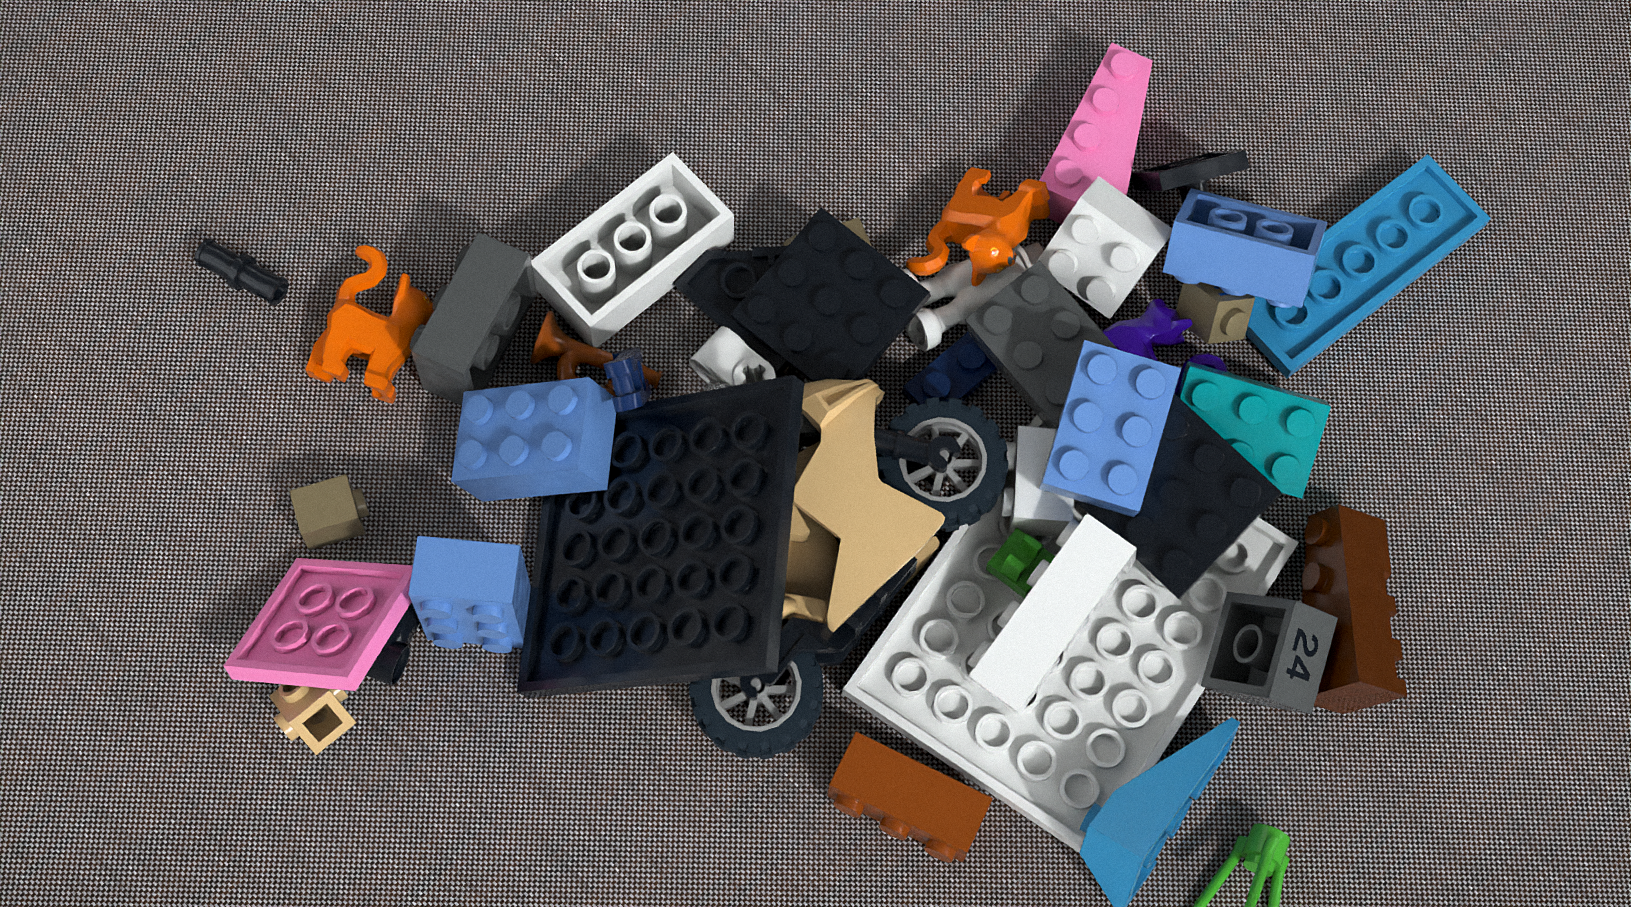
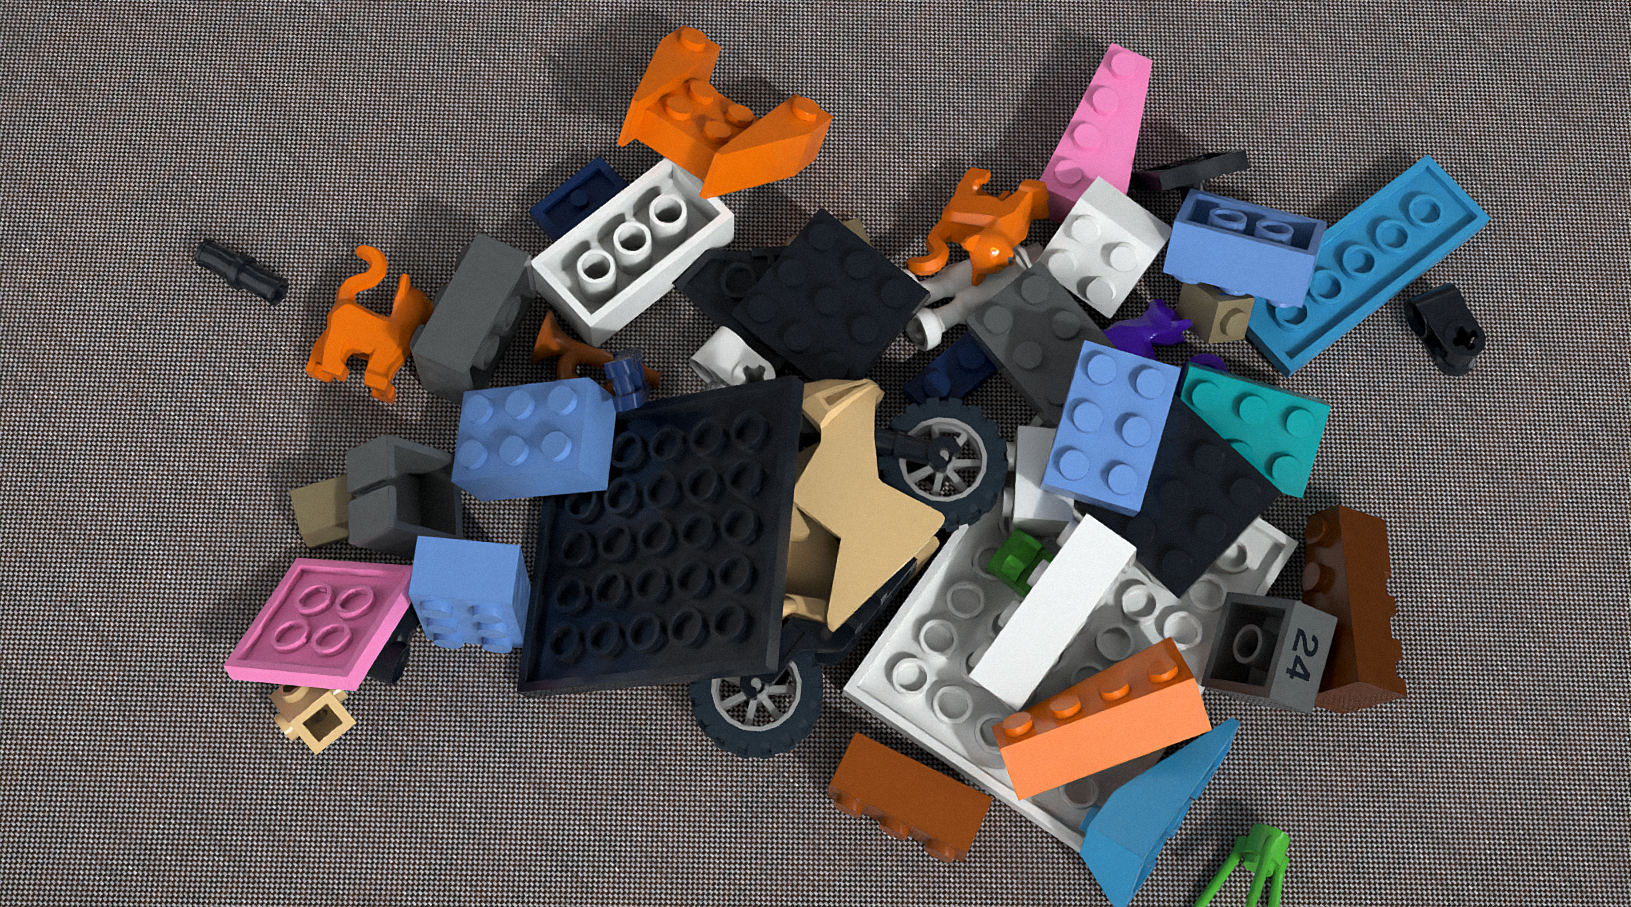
none -> dark grey piece [346,434,464,560]
none -> dark blue plate [529,156,629,243]
none -> orange wedge [617,25,833,200]
none -> orange wedge [991,636,1212,801]
none -> black piece [1404,282,1486,377]

